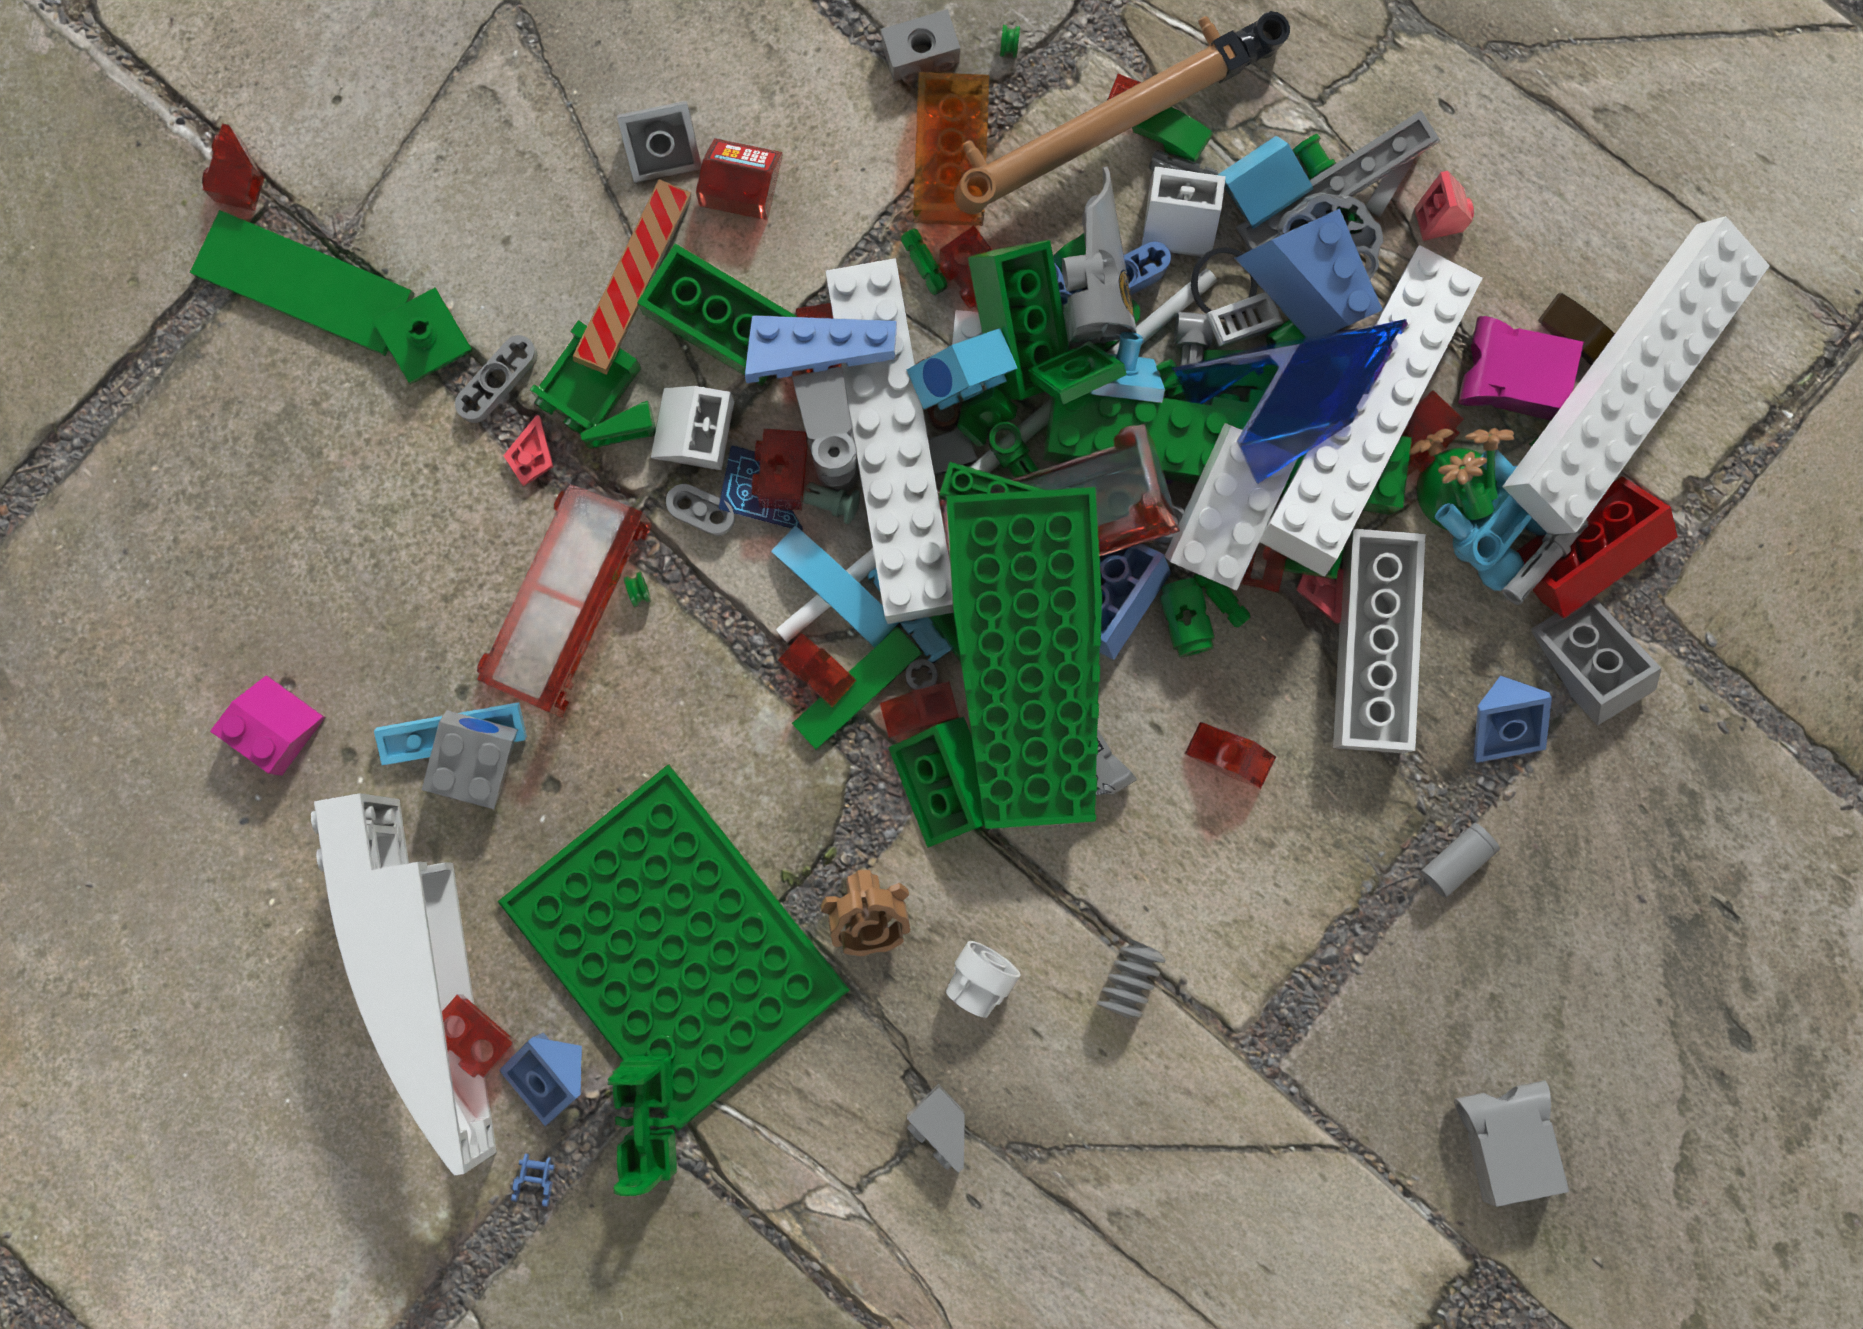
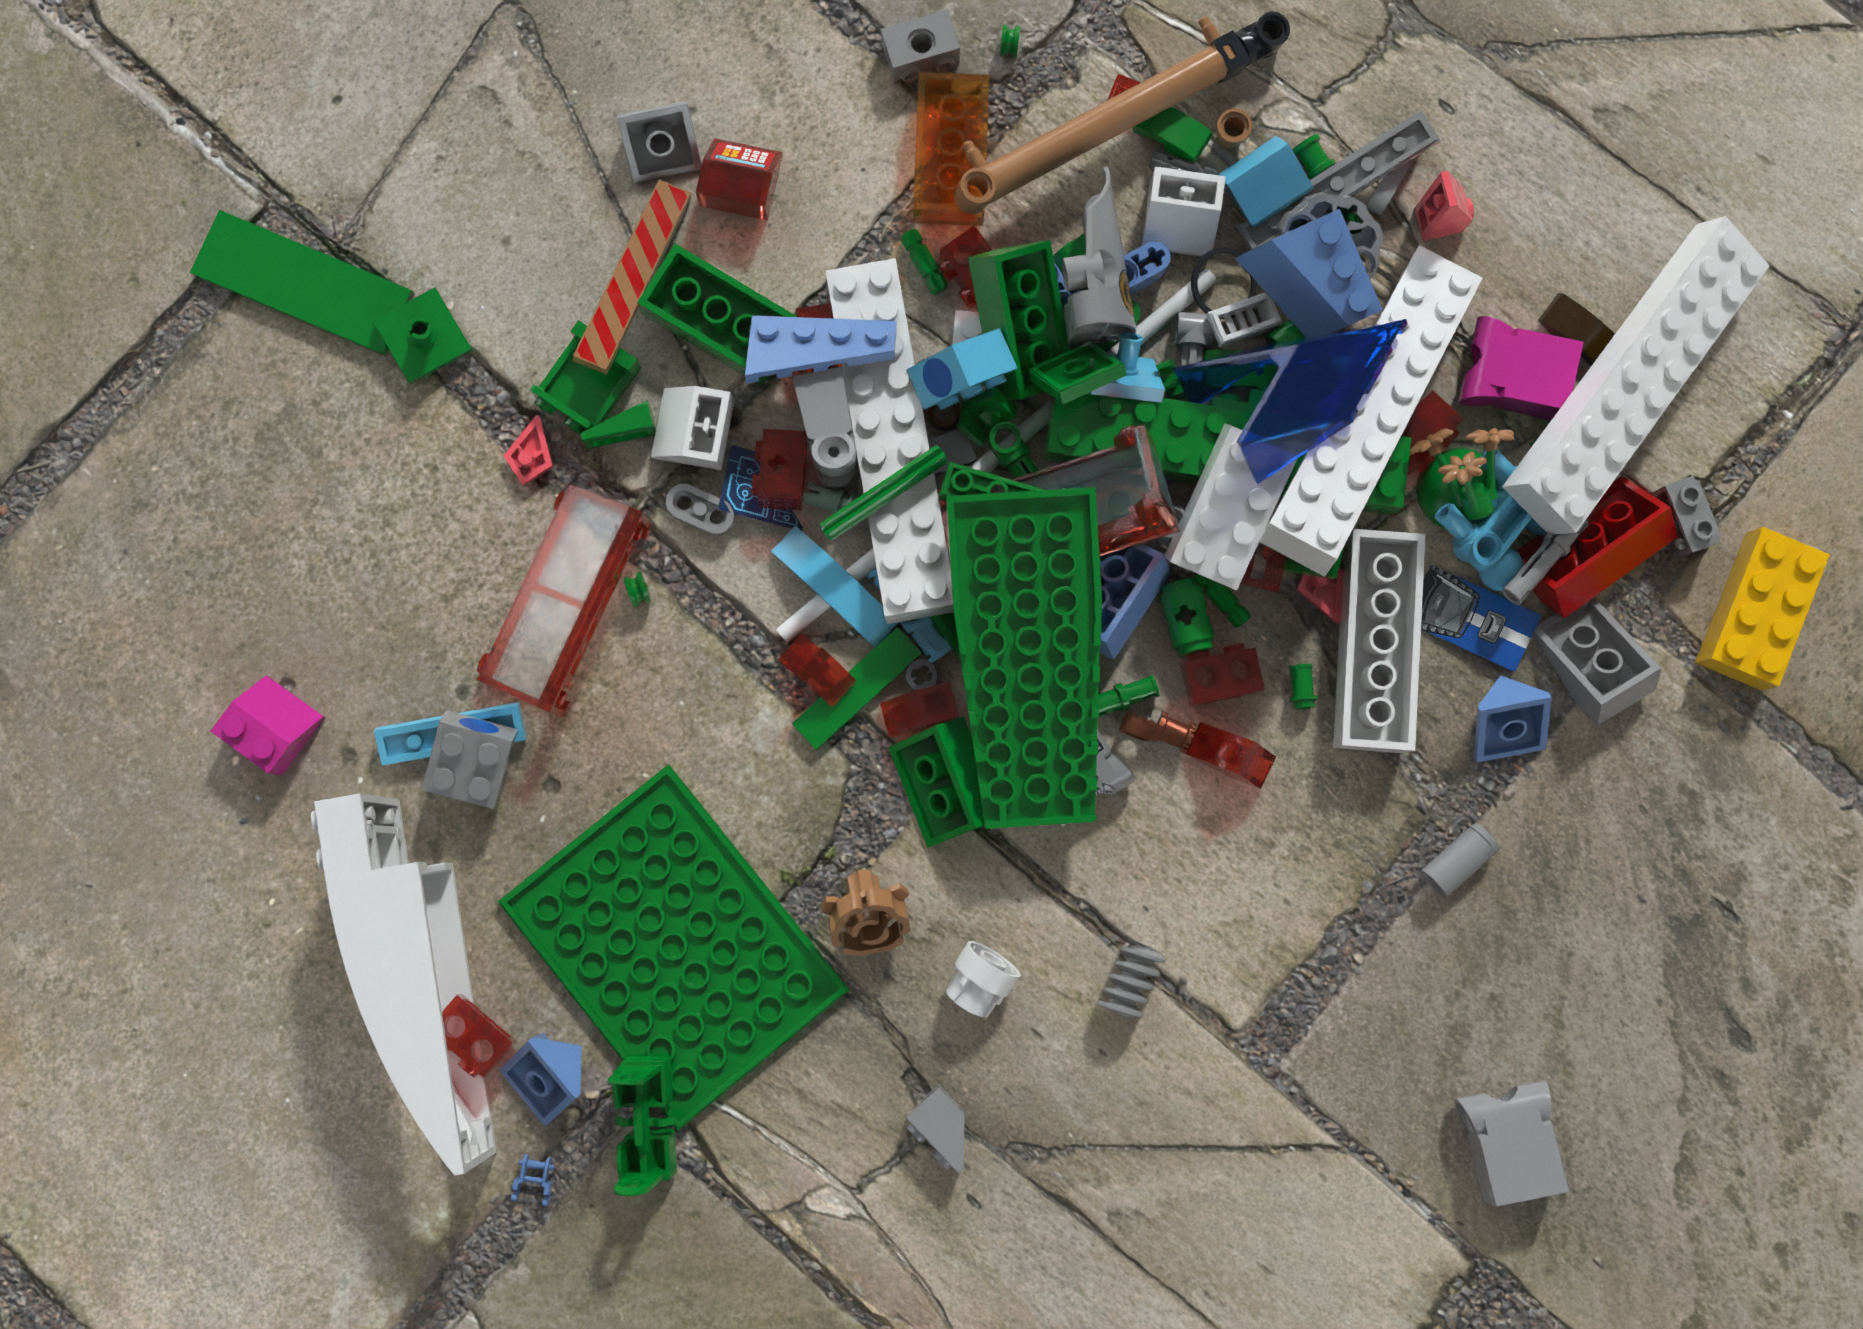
clear red slope [202,123,265,211] -> none
light grey beam [455,335,538,423] -> none
none -> green axle [819,446,947,541]
none -> green pin [1098,675,1160,717]
none -> copper connector [1119,711,1197,754]
none -> clear red brick [1180,643,1265,707]
none -> medium nougat piece [1216,108,1252,149]
none -> green pin [1289,664,1318,710]
none -> sticker [1421,565,1541,671]
none -> light grey window [1650,475,1721,559]
none -> yellow brick [1695,526,1830,691]

